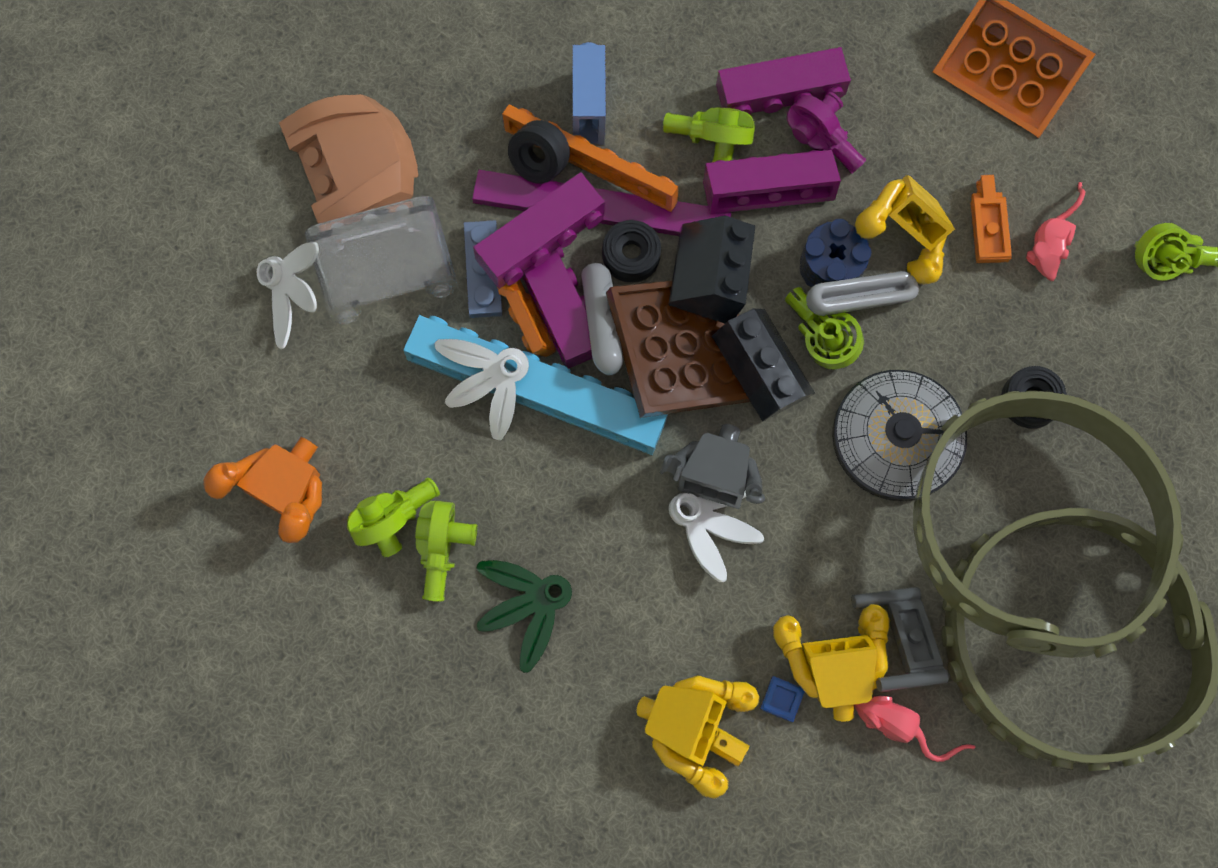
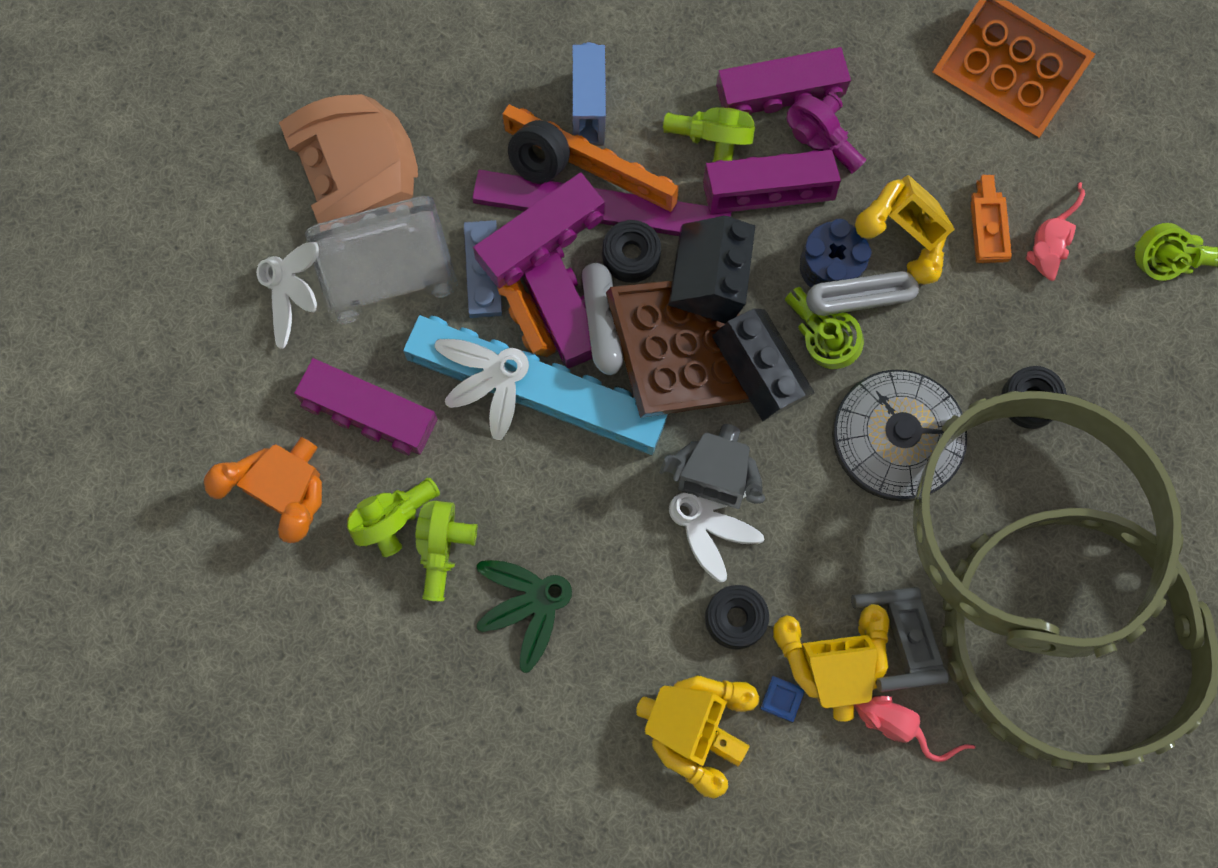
none -> magenta brick [294,358,437,456]
none -> black tyre [705,585,769,650]

